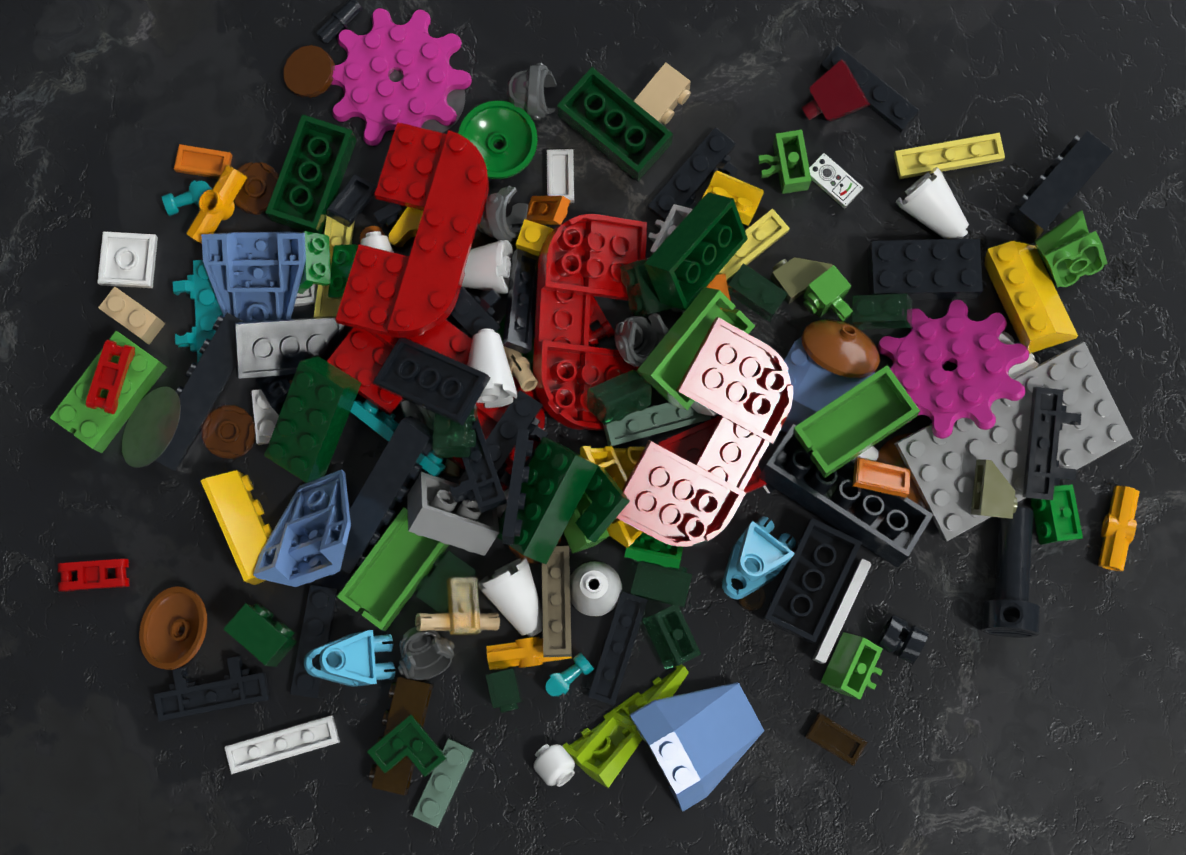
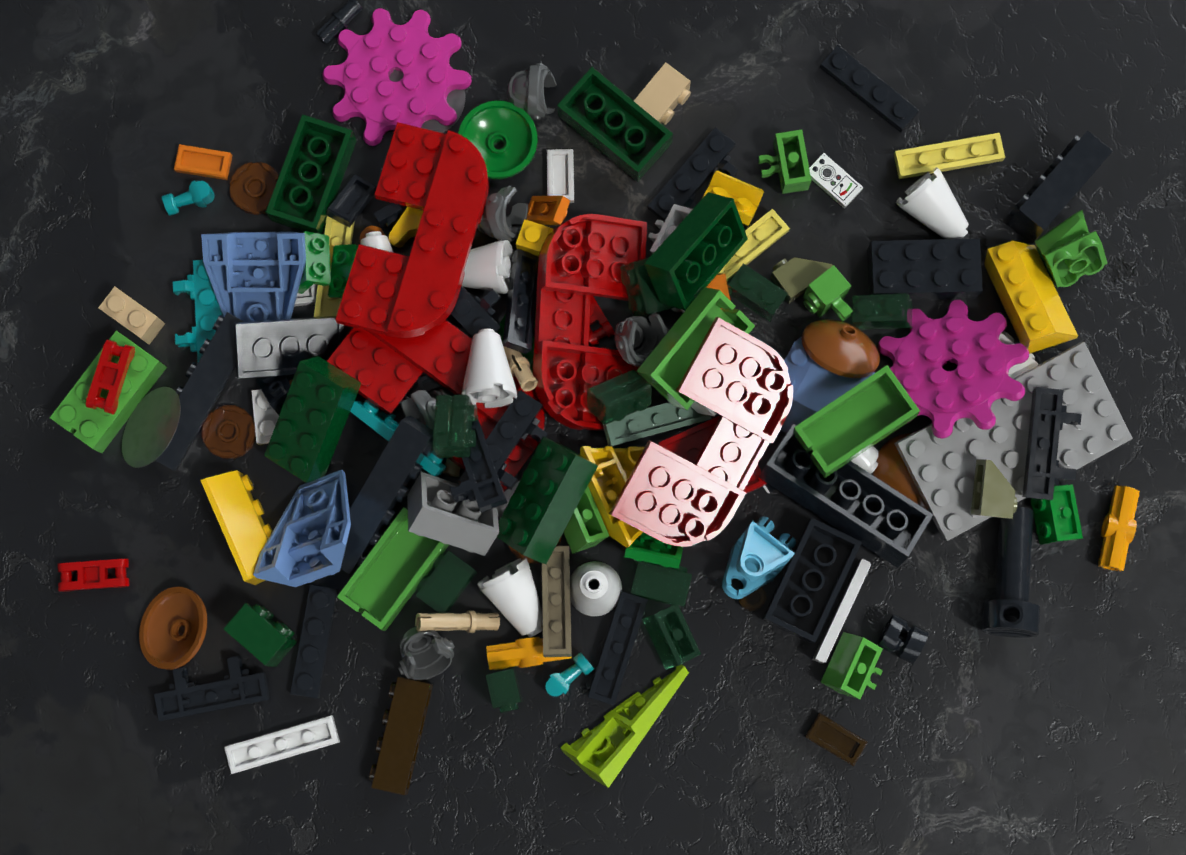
white tile [97,232,158,288] -> none
light orange piece [187,165,247,244] -> none
reddish brown tile [284,45,335,98] -> none
medium azure piece [304,630,395,687] -> none
dark green plate [367,715,447,777] -> none
black tile [373,338,490,426] -> none
sand green plate [413,739,474,828] -> none
clear yellow plate [447,578,481,635] -> none
black plate [502,429,534,545] -> none
white head [534,744,575,787] -> none
dark green plate [575,465,630,543] -> none
medium blue wedge [629,682,764,812] -> none
dark red torso [802,60,870,121] -> none
orange tile [853,458,911,498] -> none

